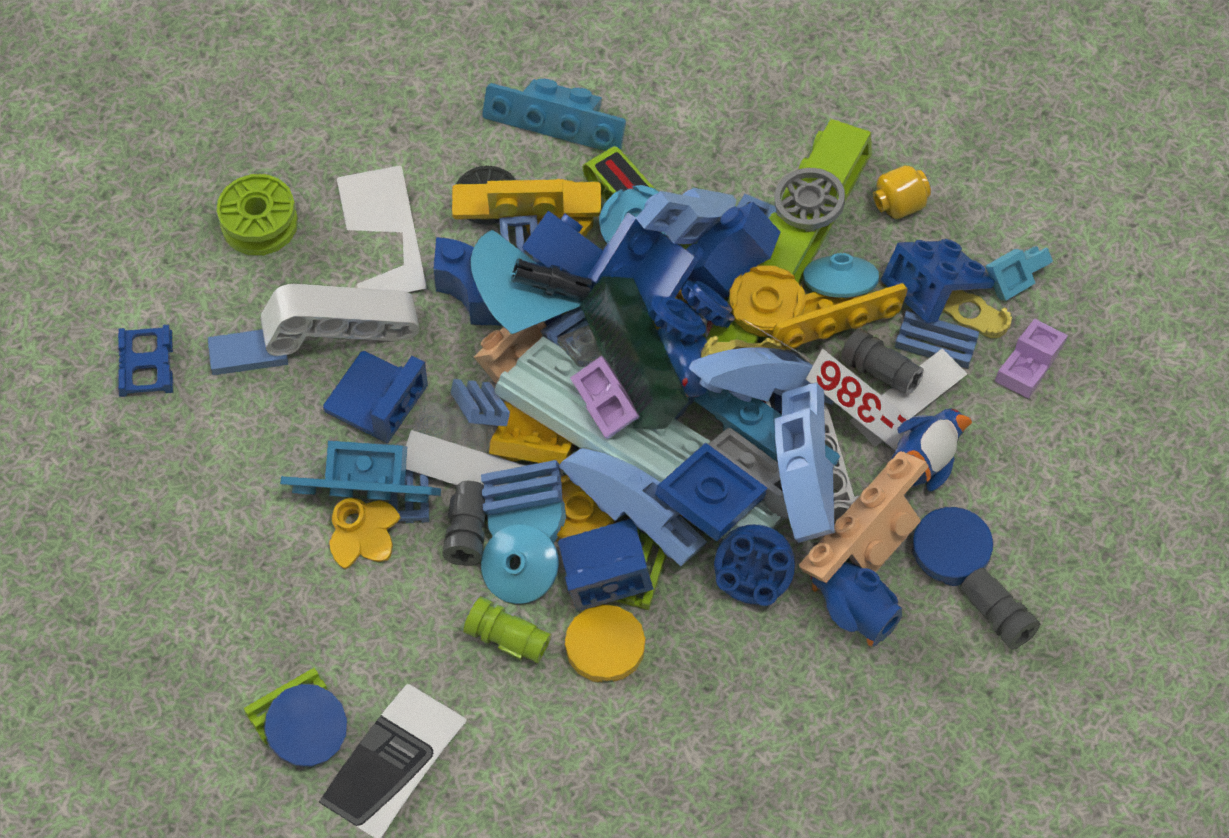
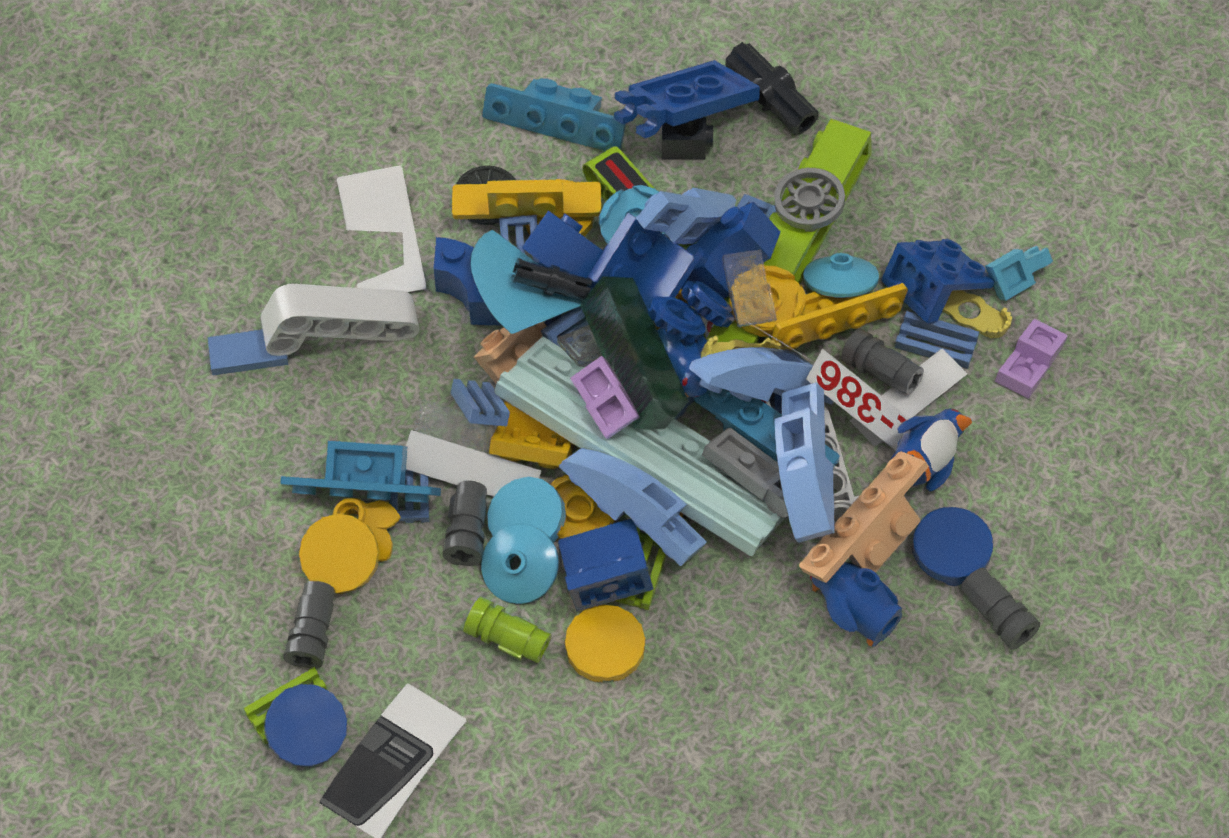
blue piece [118,325,173,397] -> none
lime wheel [216,174,298,256] -> none
blue bracket [323,351,428,444] -> none
medium blue tile [481,460,563,515] -> none
blue plate [655,443,768,541] -> none
blue tile [714,524,795,606] -> none
yellow head [873,165,931,219] -> none
none -> dark grey axle [283,581,336,669]
none -> yellow tile [299,514,380,594]
none -> blue tile [614,60,760,138]
none -> black brick [662,116,713,160]
none -> clear slope [722,249,777,327]
none -> black piece [725,42,819,135]

